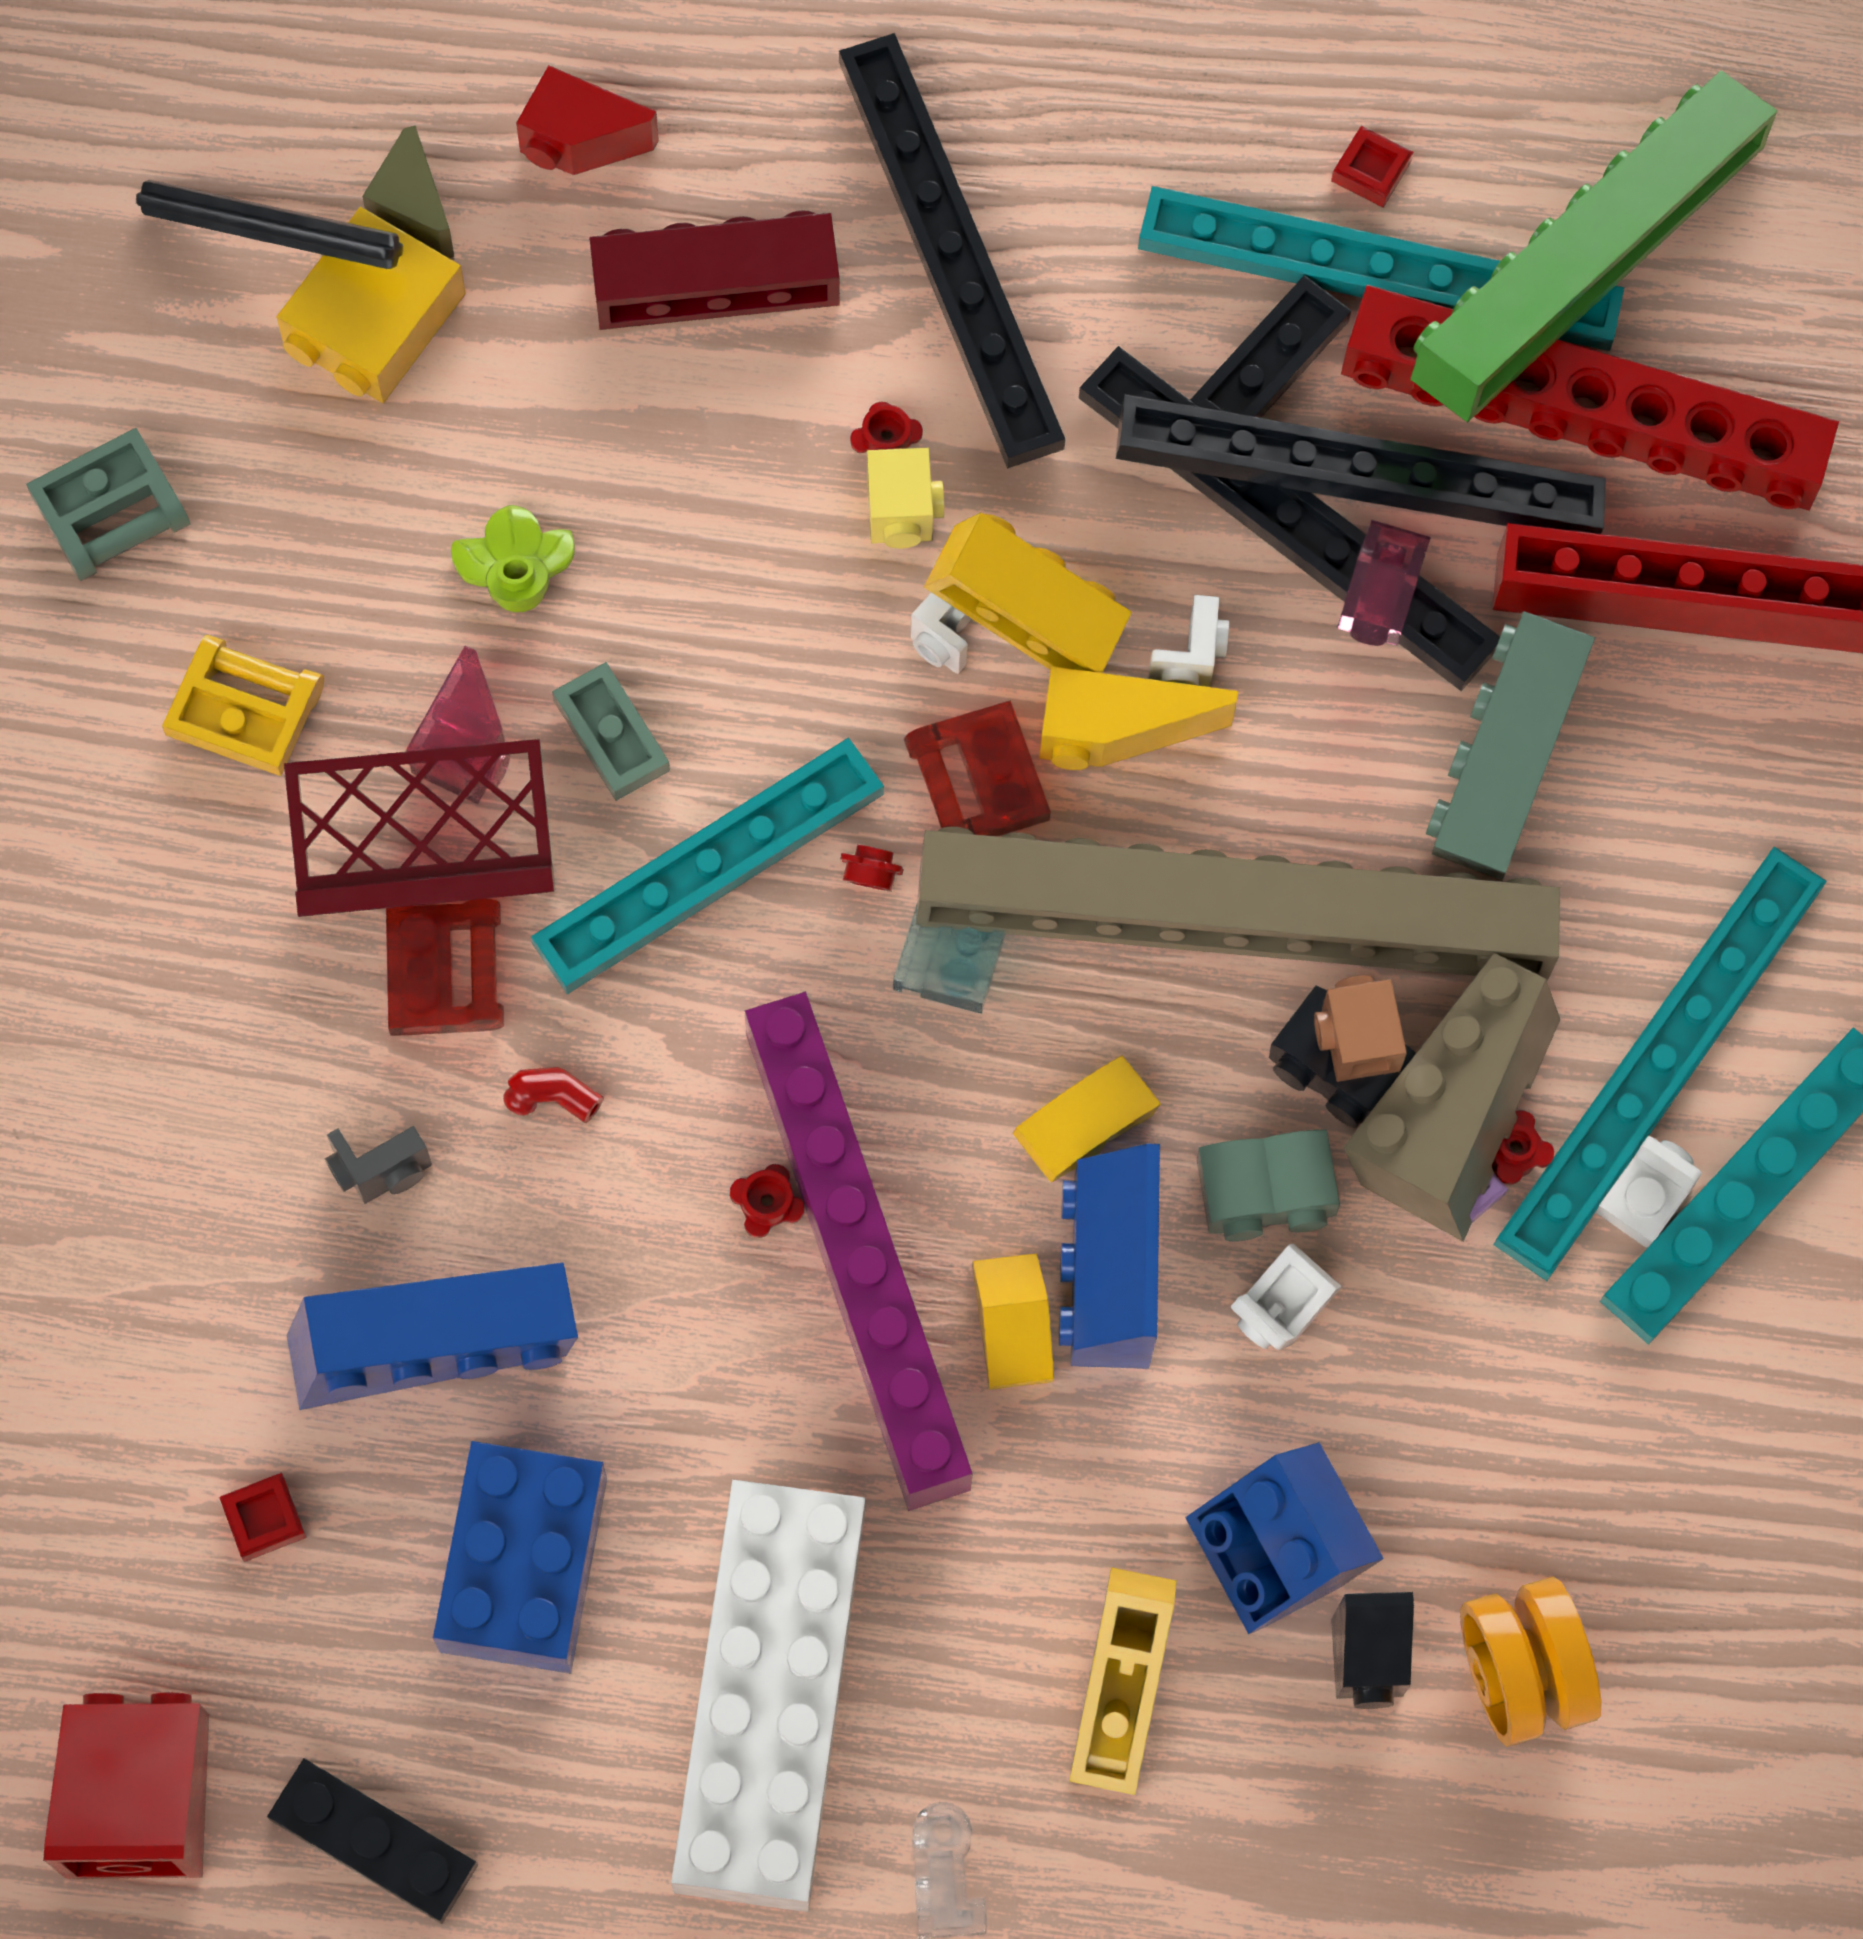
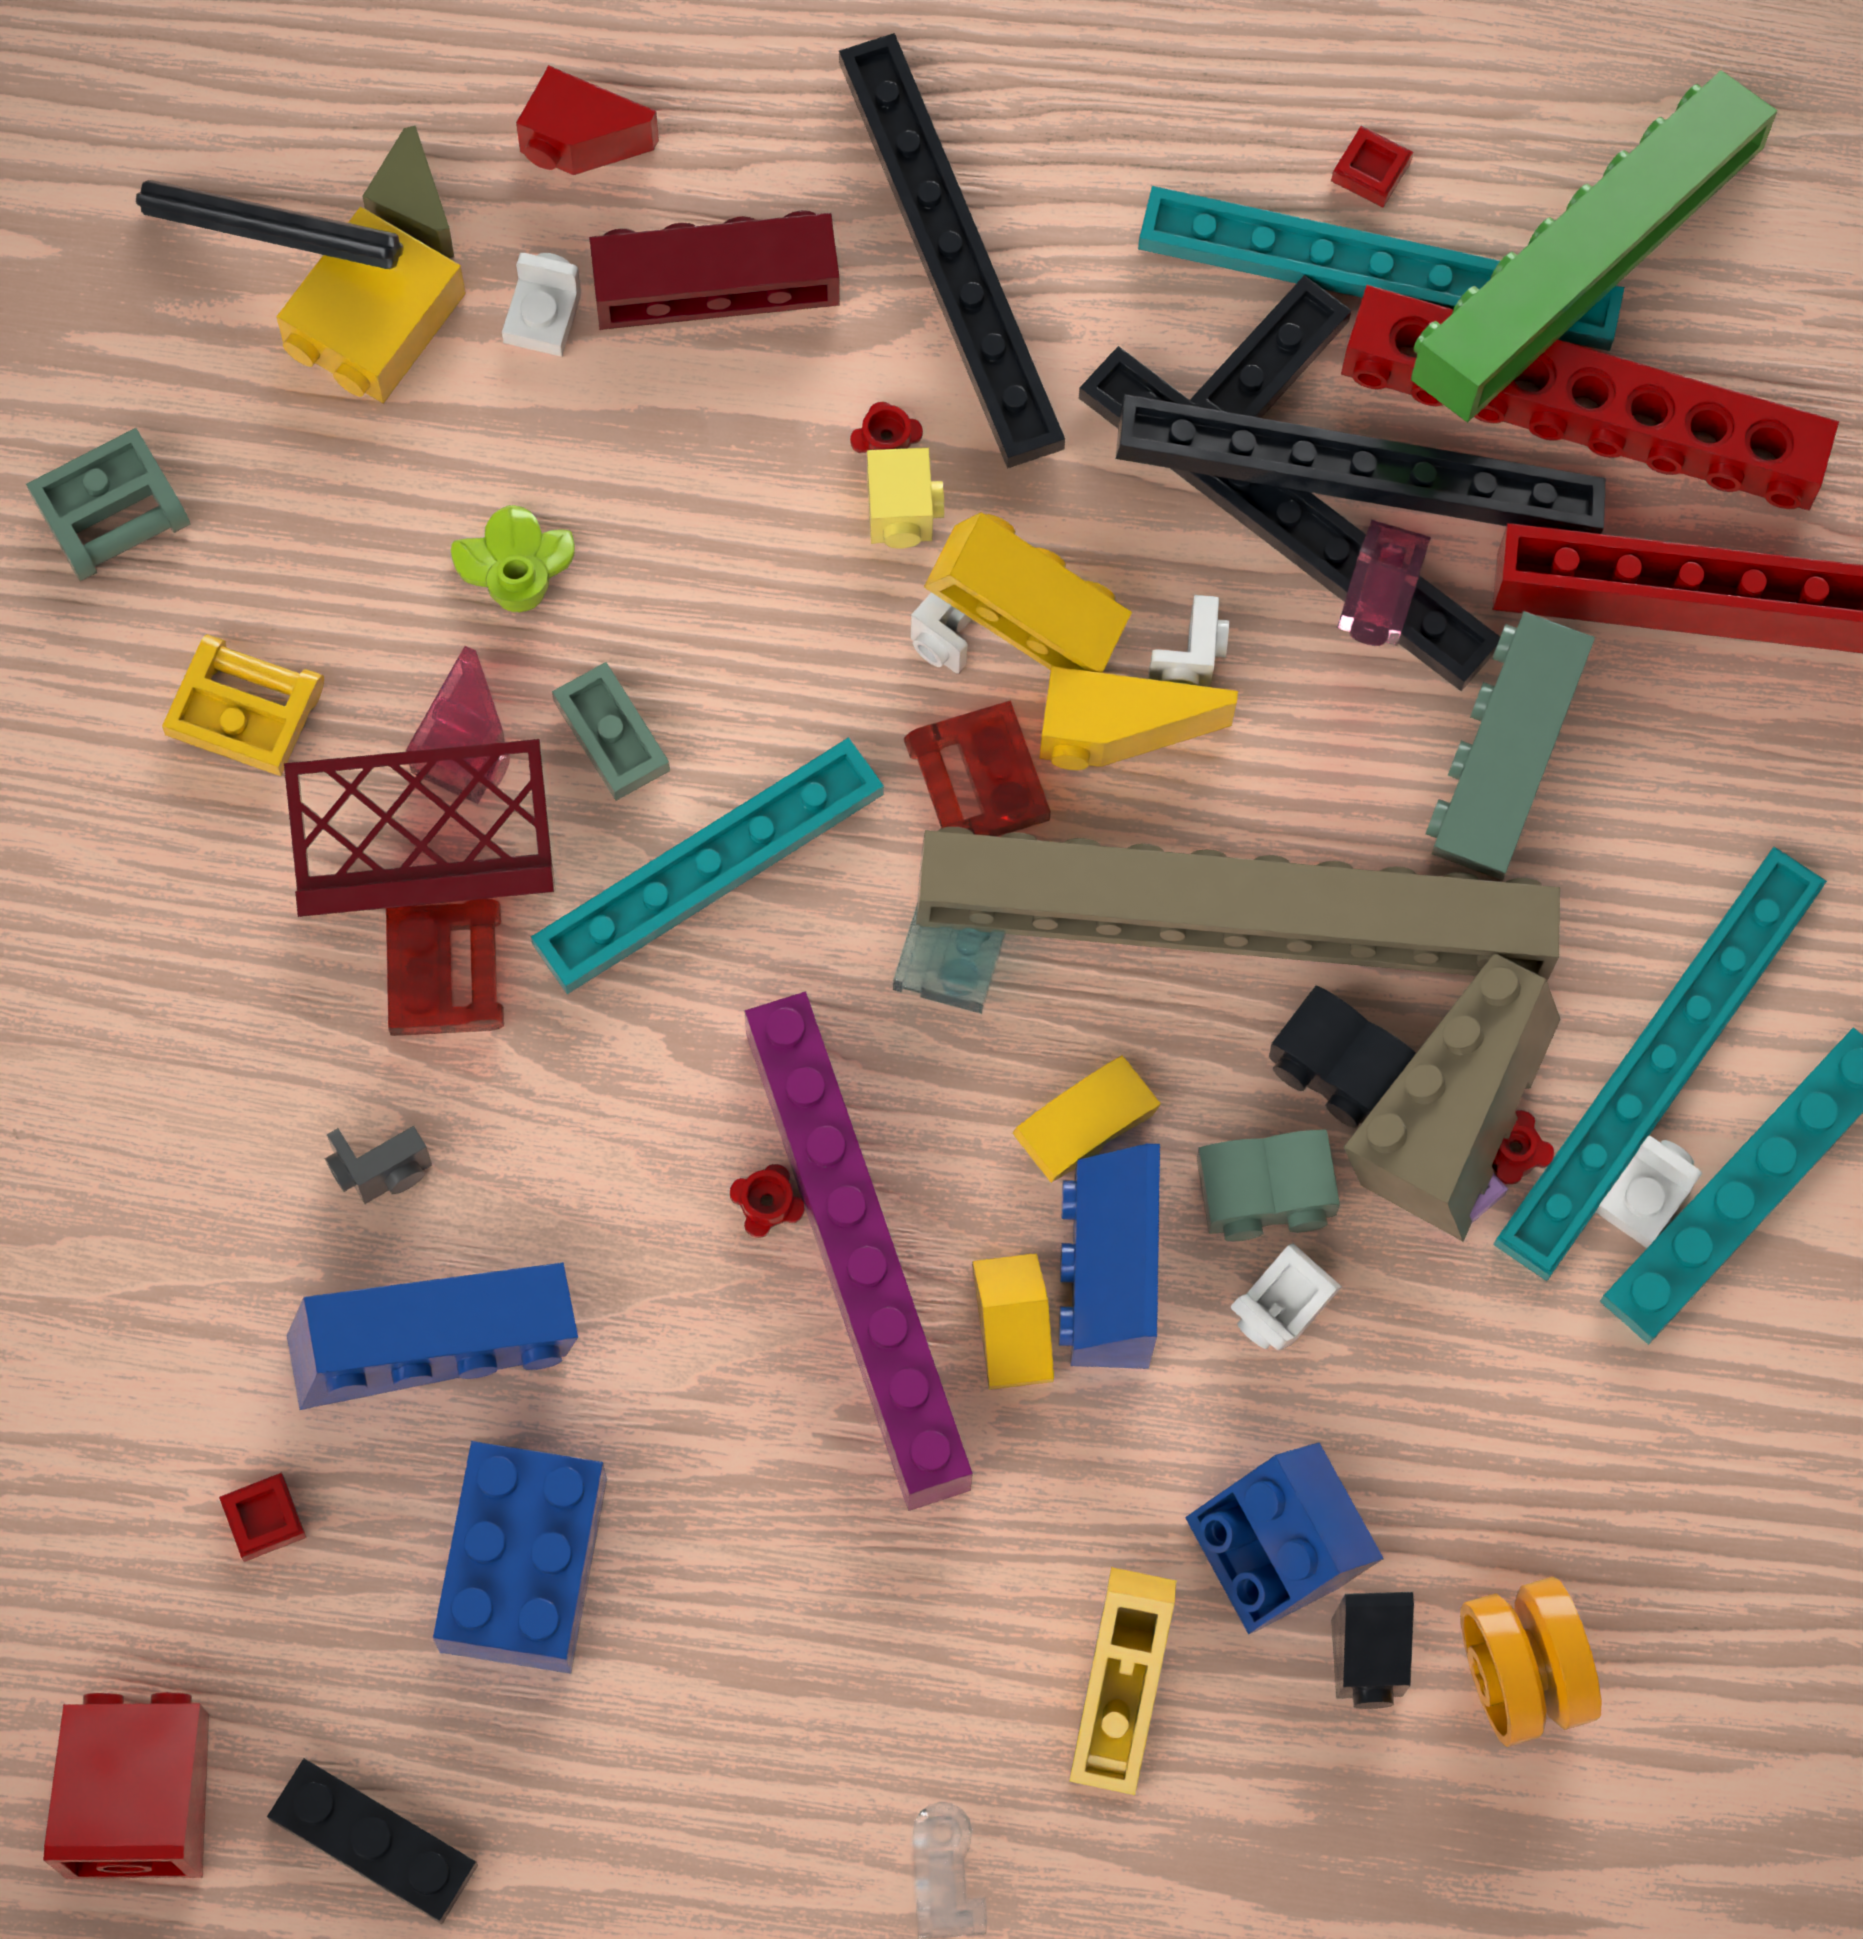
red arm [503,1067,604,1123] -> none
white brick [671,1479,865,1912] -> none
red plate [840,844,904,892] -> none
nougat brick [1314,975,1407,1082] -> none
none -> white bracket [502,253,581,357]

